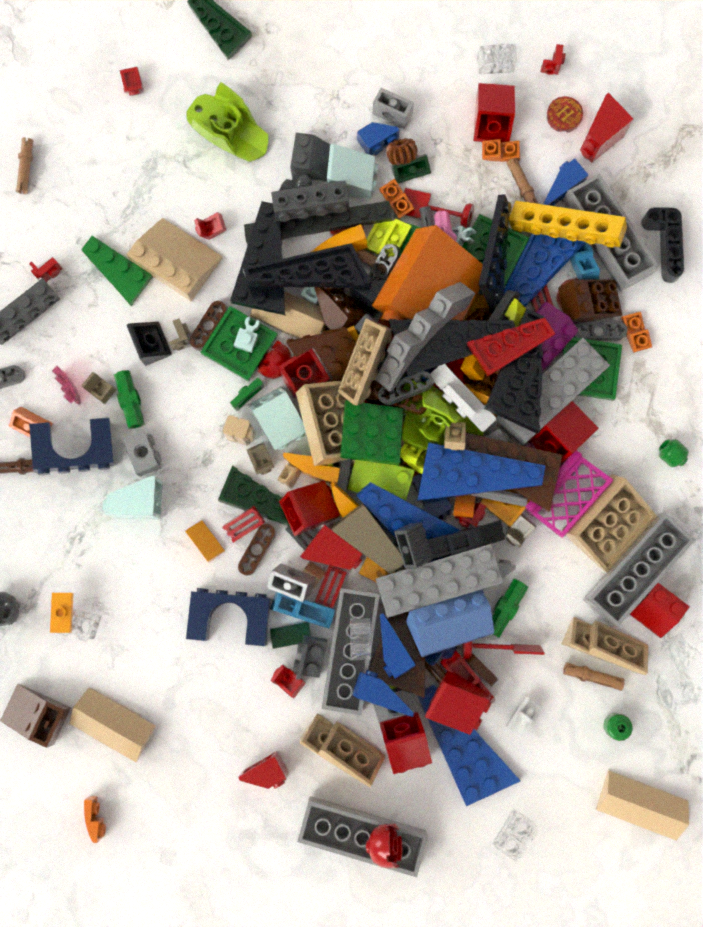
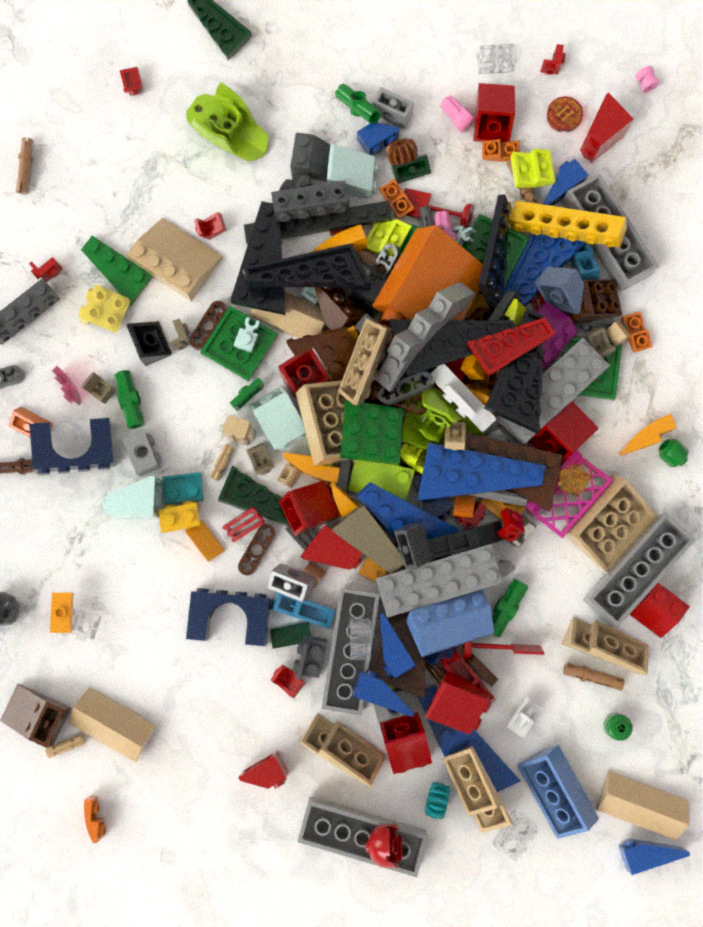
red cylinder [257,340,292,379] -> none
red tile [315,565,347,609] -> none
black beam [641,207,684,283] -> none
none -> tan axle [45,734,85,758]
none -> light yellow bracket [78,284,130,333]
none -> yellow bracket [158,501,201,534]
none -> teal plate [162,472,204,505]
none -> tan axle [210,444,234,481]
none -> green piece [335,83,381,125]
none -> teal gear [425,782,450,819]
none -> bright pink piece [440,95,476,133]
none -> tan slope [442,745,514,833]
none -> red bracket [498,507,525,542]
none -> neon yellow slope [510,149,555,188]
none -> medium blue slope [517,745,599,839]
none -> sand blue slope [535,267,584,314]
none -> clear yellow brick [557,464,592,497]
none -> dark tan bracket [584,327,616,358]
none -> tan slope [605,321,631,347]
none -> light orange slope [619,414,677,456]
none -> blue slope [619,839,690,875]
none -> bright pink wheel [635,66,660,93]

